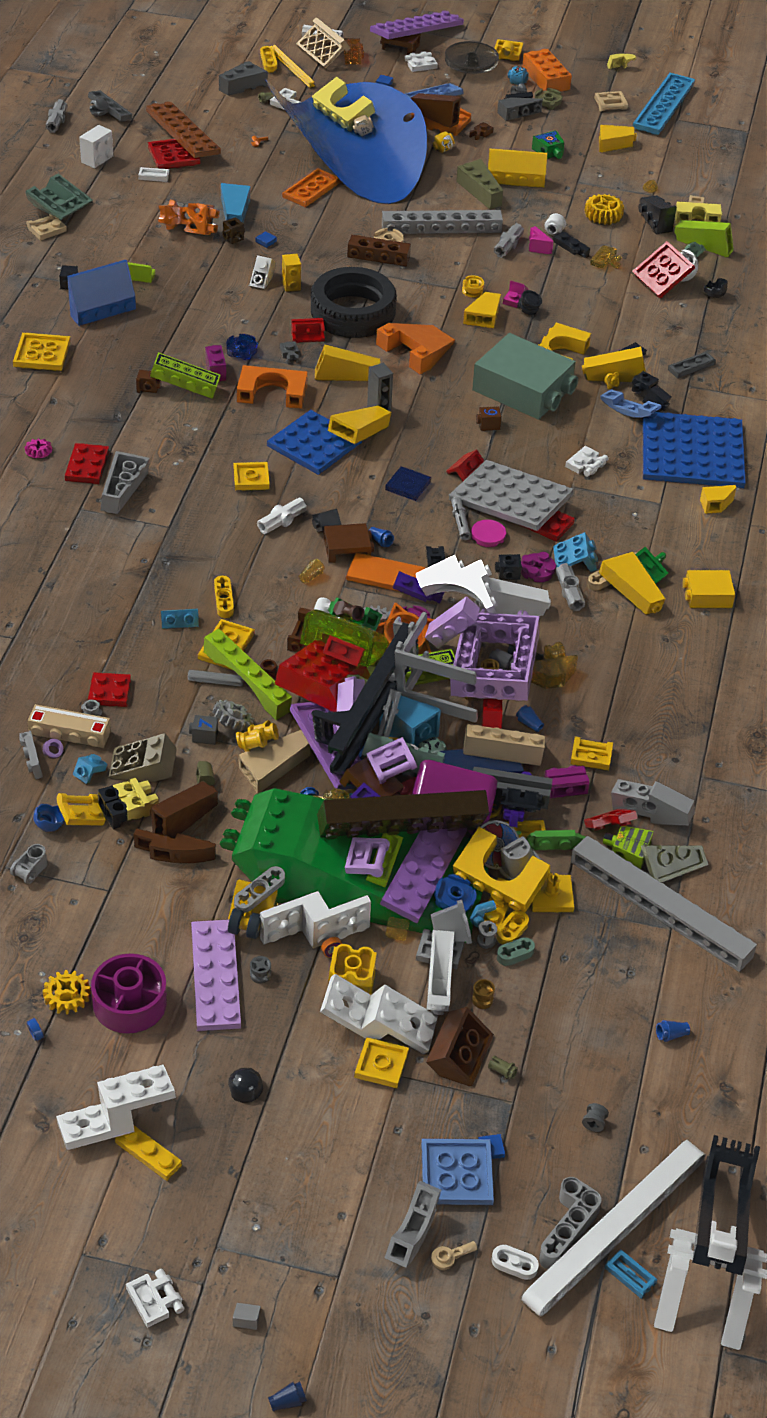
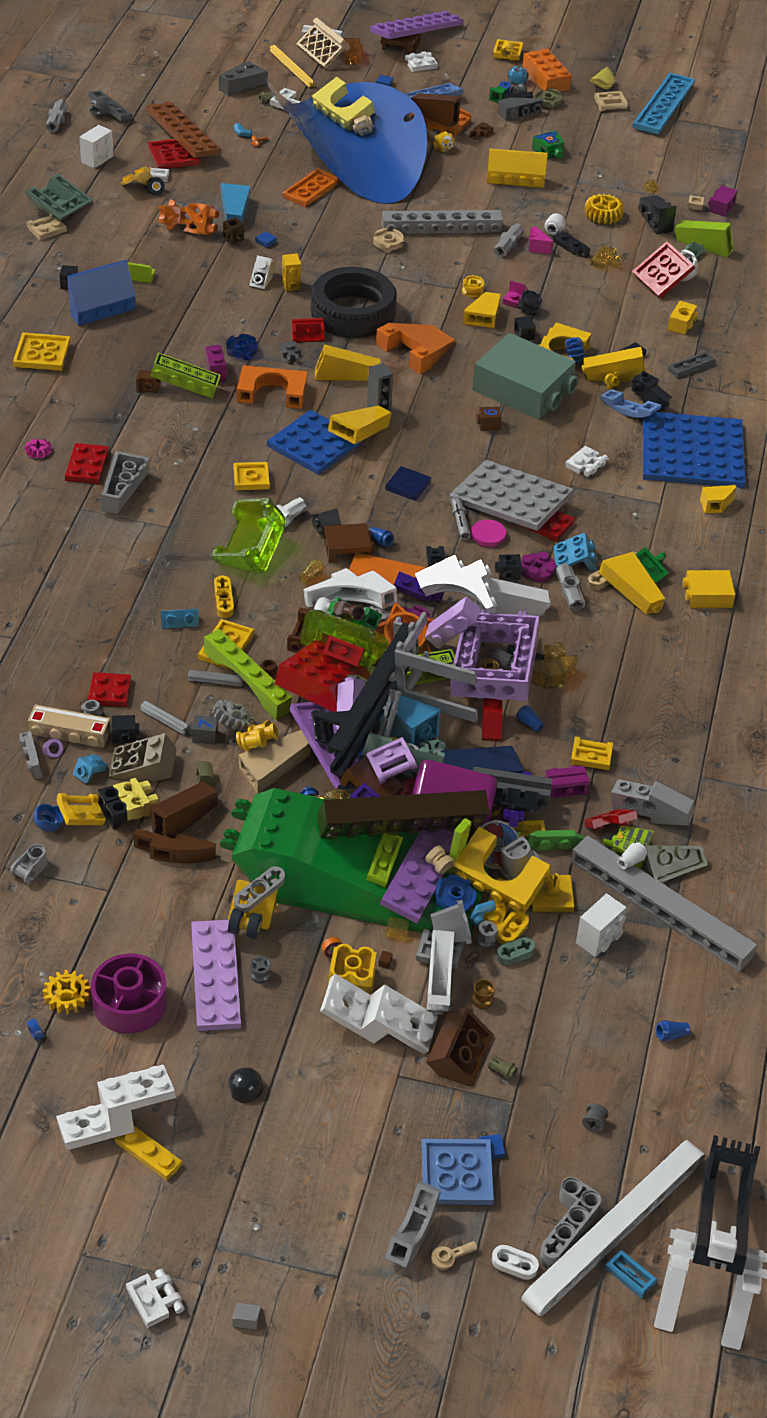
yellow plate [260,46,277,73] -> none
white bracket [260,891,371,948] -> none
dark blue cone [268,1381,307,1412] -> none
lavender plate [345,837,390,877] -> none
reddish brown brick [347,235,411,267] -> none
yellow plate [354,1037,409,1088] -> none
clear smoke dish [445,41,499,74] -> none
red panel [446,449,484,481] -> none
olive wedge [456,159,503,210] -> none
tan slope [463,724,545,766] -> none
yellow slope [599,125,637,152] -> none
light yellow slope [607,54,636,69] -> none
light yellow arch [675,202,722,224] -> none
black hair [704,278,728,298] -> none
none -> black brick [111,715,140,743]
none -> yellow plate [120,166,165,195]
none -> light grey axle [140,701,189,735]
none -> clear neon green windscreen [211,498,286,573]
none -> dark azure arm [233,123,252,137]
none -> white arch [304,568,398,609]
none -> reddish brown piece [378,950,393,968]
none -> tan wheel [425,845,454,875]
none -> lime tile [446,818,472,874]
none -> green leg [489,81,511,103]
none -> black brick [514,316,536,340]
none -> blue gear [565,337,585,365]
none -> white brick [576,893,626,957]
none -> light yellow hat [590,67,615,89]
none -> white cone [617,842,647,870]
none -> yellow brick [668,301,698,335]
none -> magenta brick [708,185,738,217]

